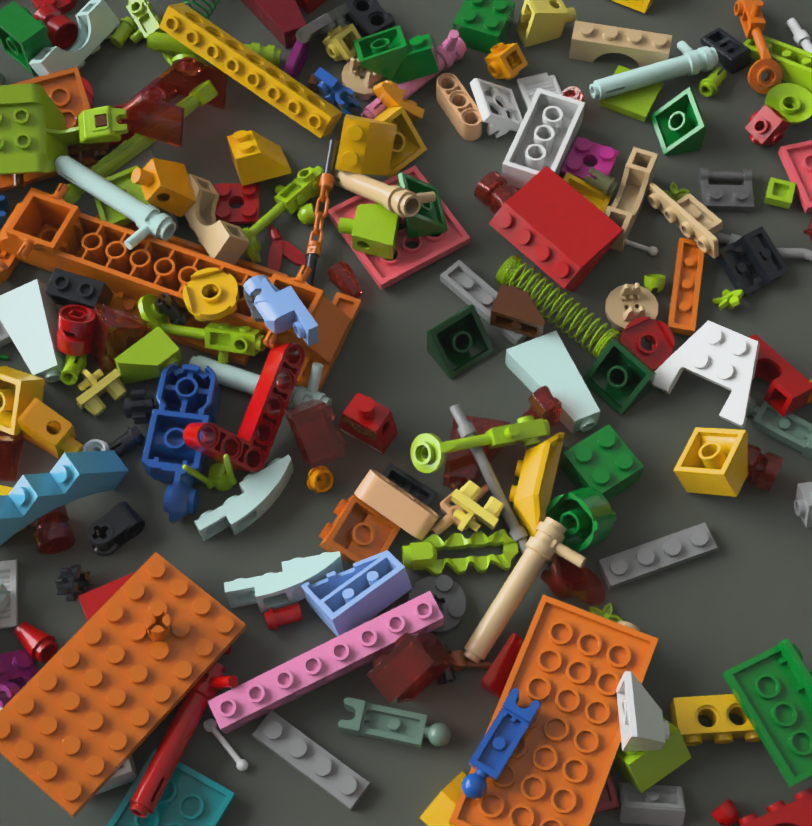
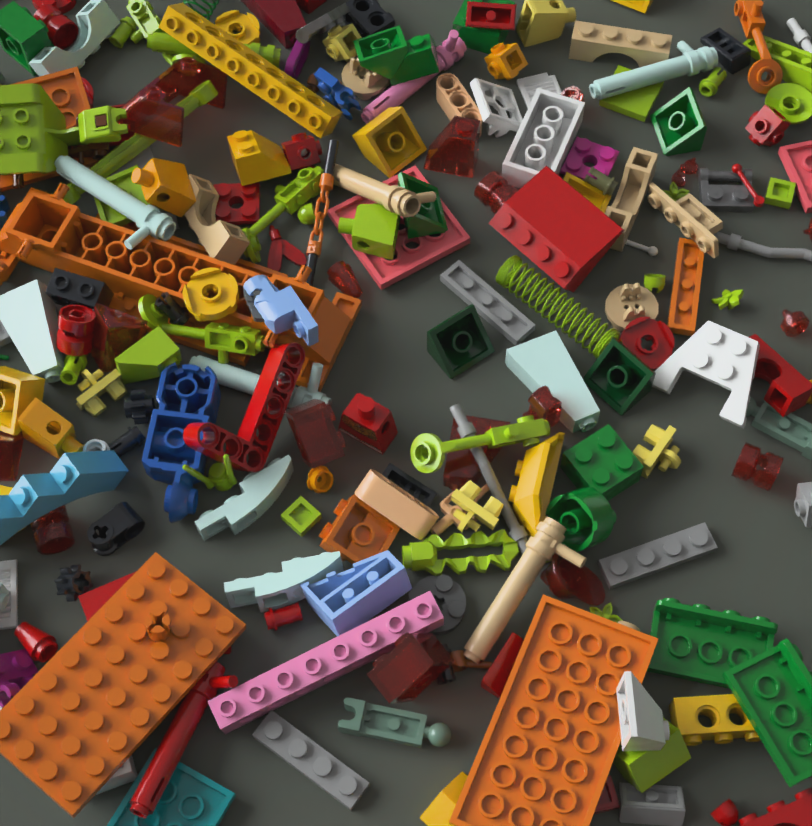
white hinge [203,718,248,771] -> none
yellow slope [335,114,397,176] -> none
light orange slope [373,81,425,123] -> none
blue plate [461,688,541,799] -> none
reddish brown slope [490,284,545,338] -> none
yellow slope [673,427,748,497] -> none
black slope [716,226,790,299] -> none
none -> yellow plate [215,10,261,44]
none -> red brick [281,132,322,171]
none -> lime plate [281,496,322,537]
none -> clear red slope [424,116,480,178]
none -> red slope [465,1,517,30]
none -> light yellow hips [632,424,681,479]
none -> green bracket [647,598,778,689]
none -> clear red piece [671,157,698,187]
none -> red hinge [732,164,765,207]
none -> clear red tile [781,309,809,337]

